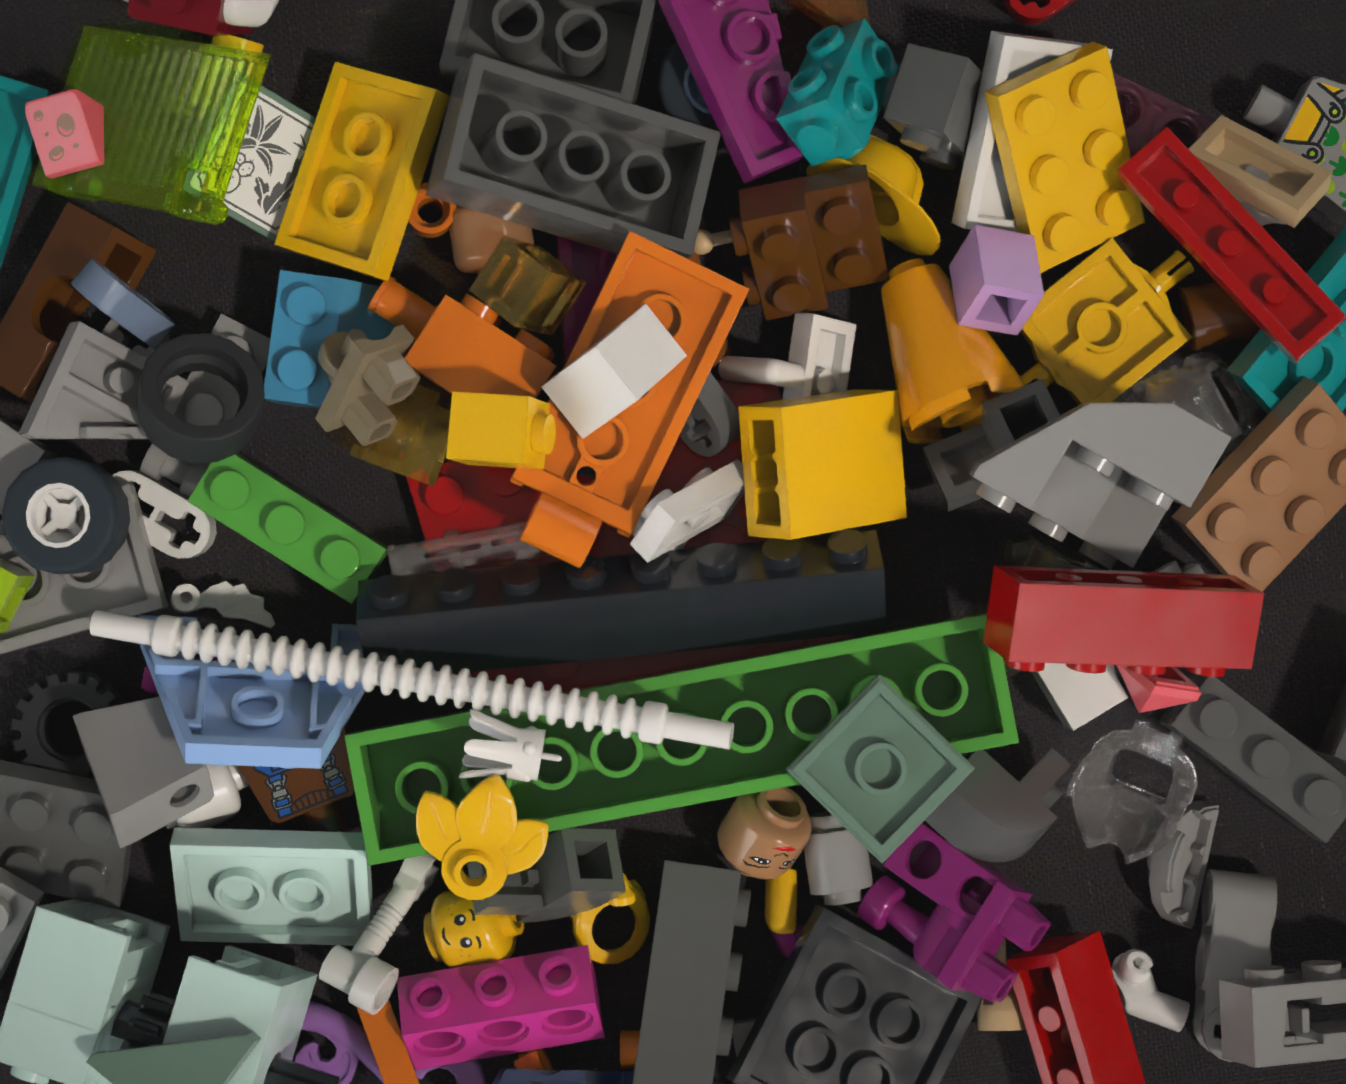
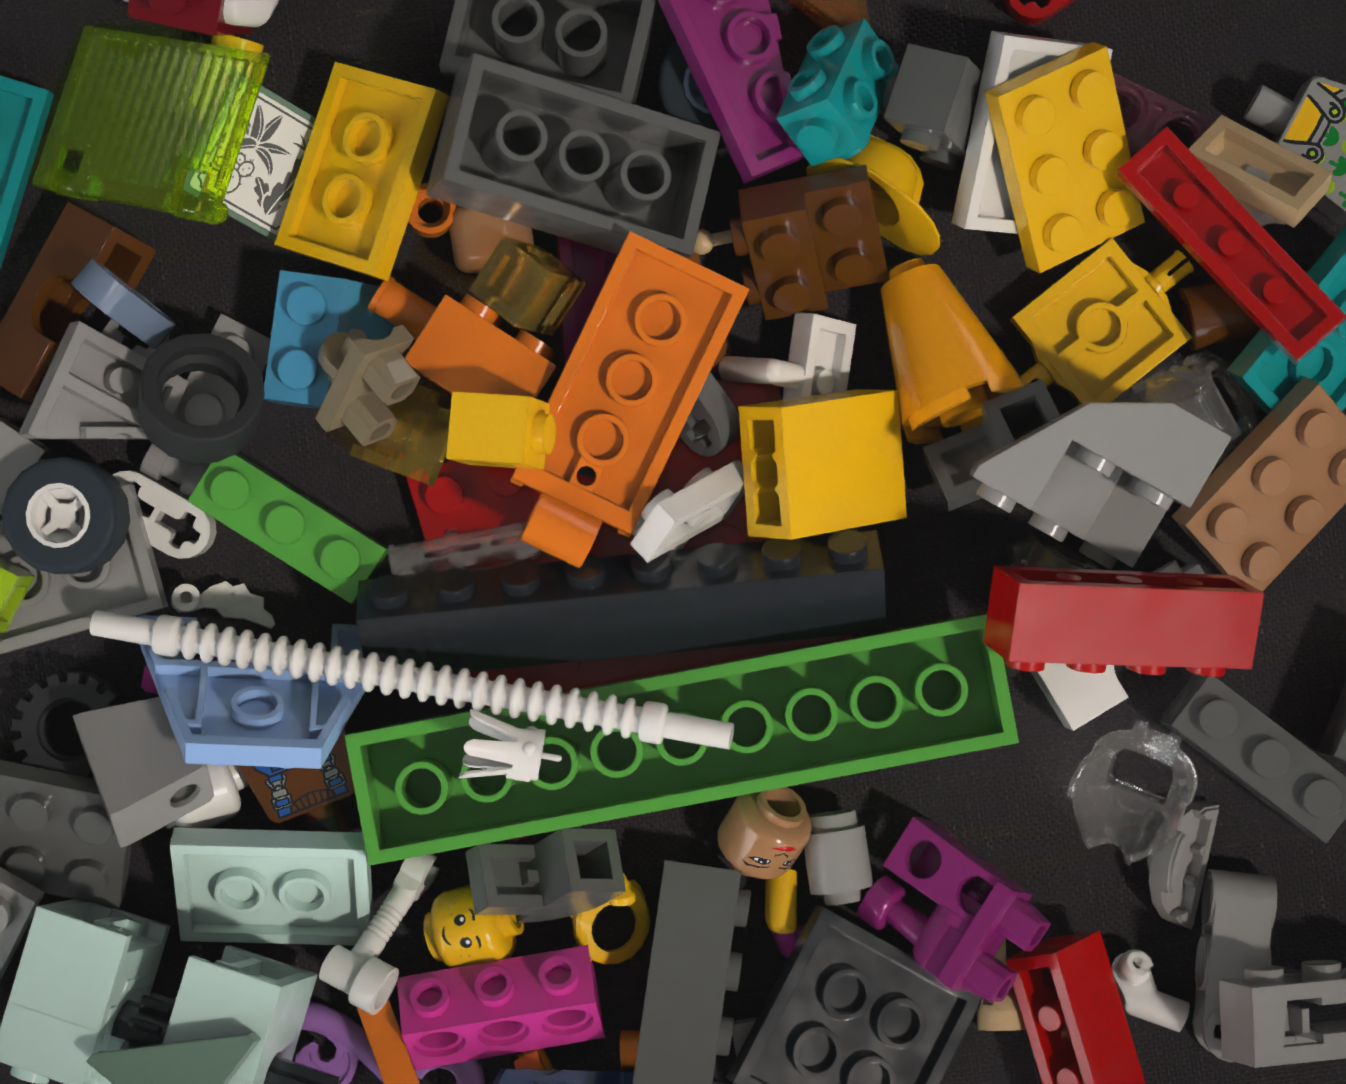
coral slope [25,89,104,179] -> none
yellow plate [416,774,549,901] -> none
white slope [541,303,687,439] -> none
sand green tile [786,674,975,863] -> none
dark grey brick [925,748,1071,862] -> none
lavender brick [949,224,1044,335] -> none
coral slope [1117,665,1202,713] -> none

